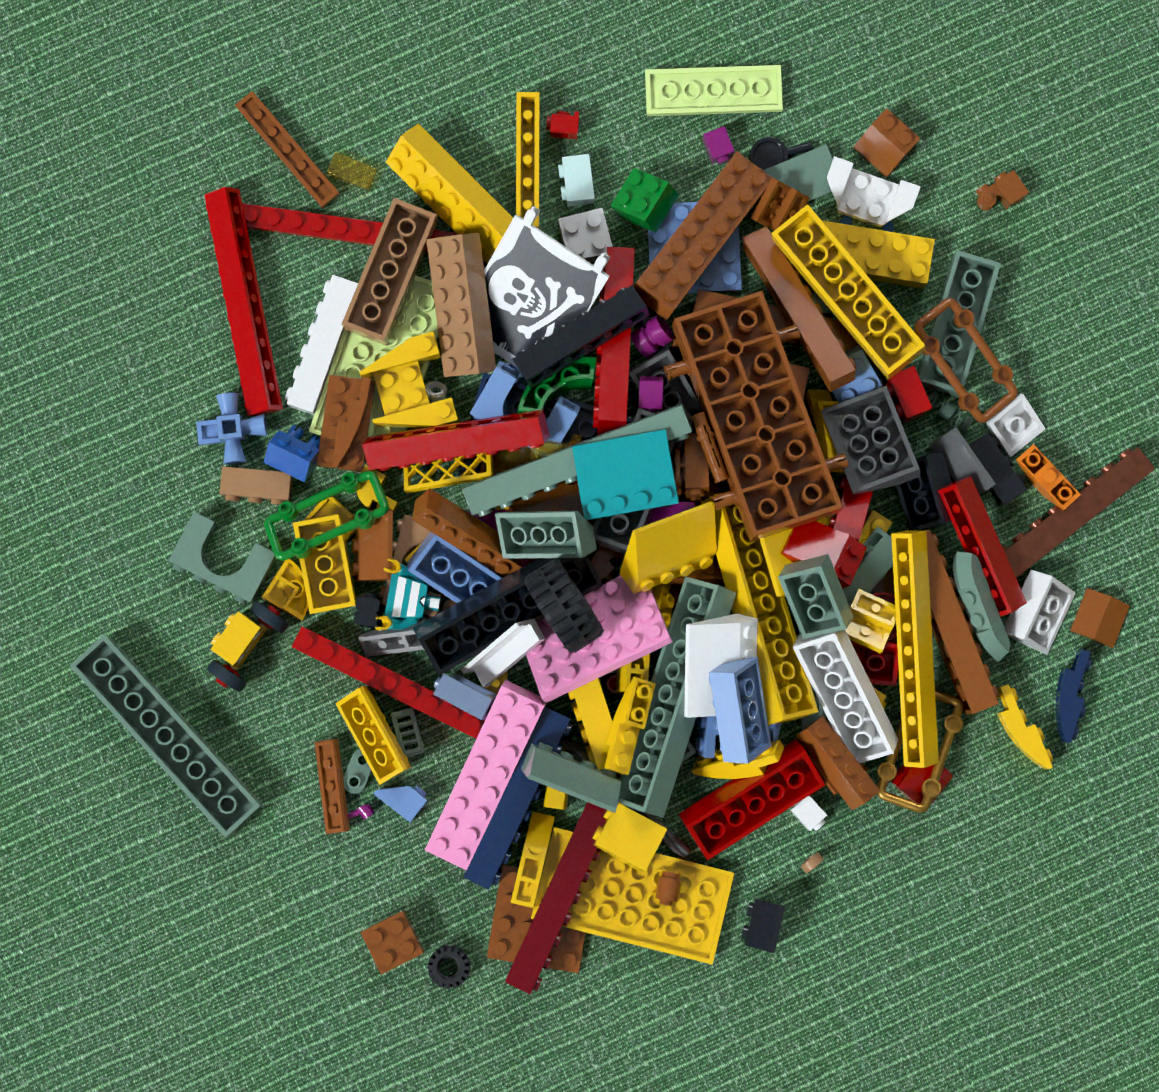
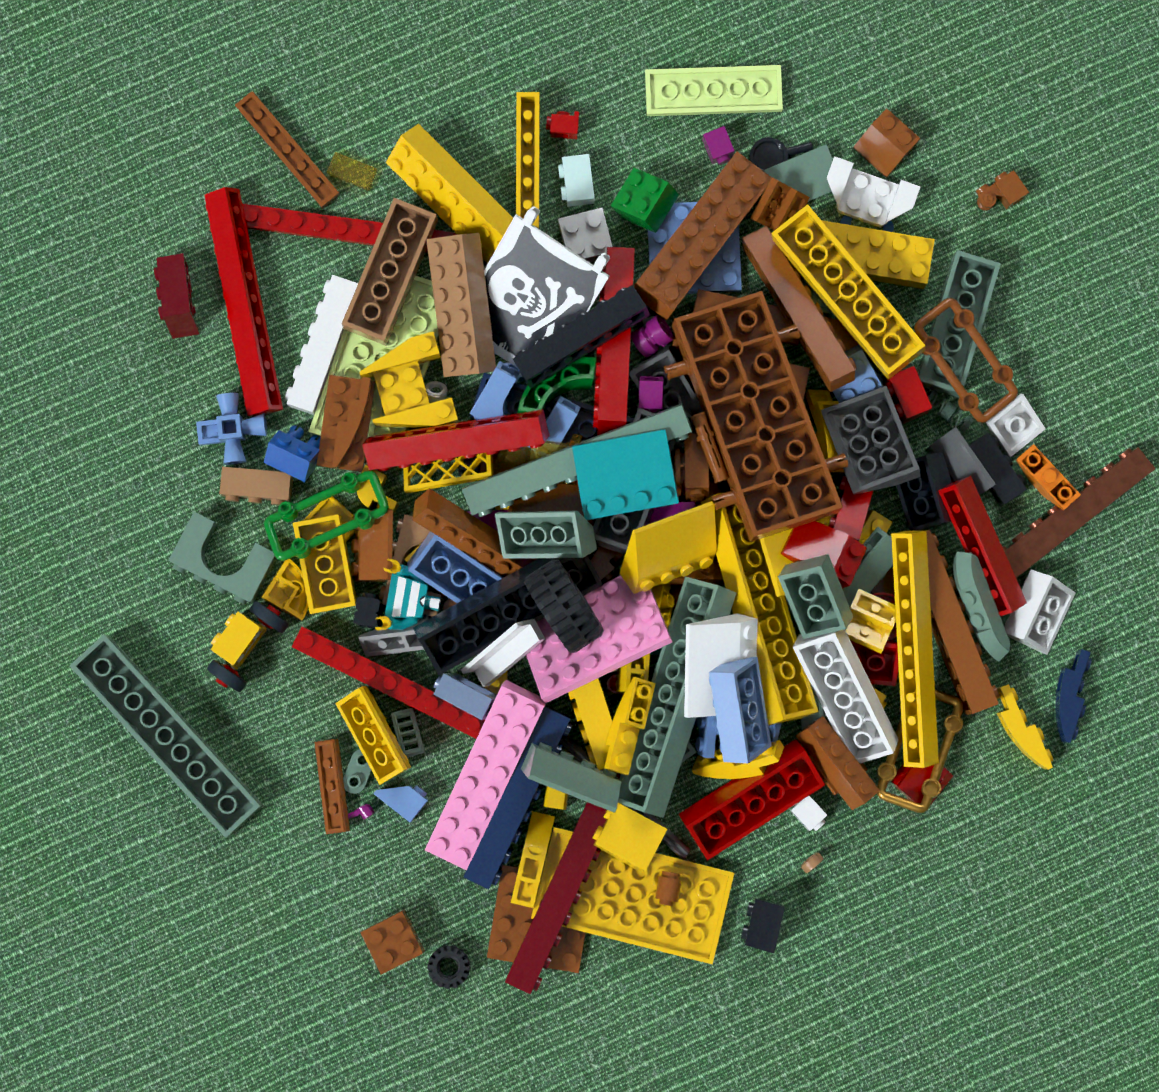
dark orange slope [1070,588,1130,648] -> none
none -> dark red wedge [154,253,199,339]

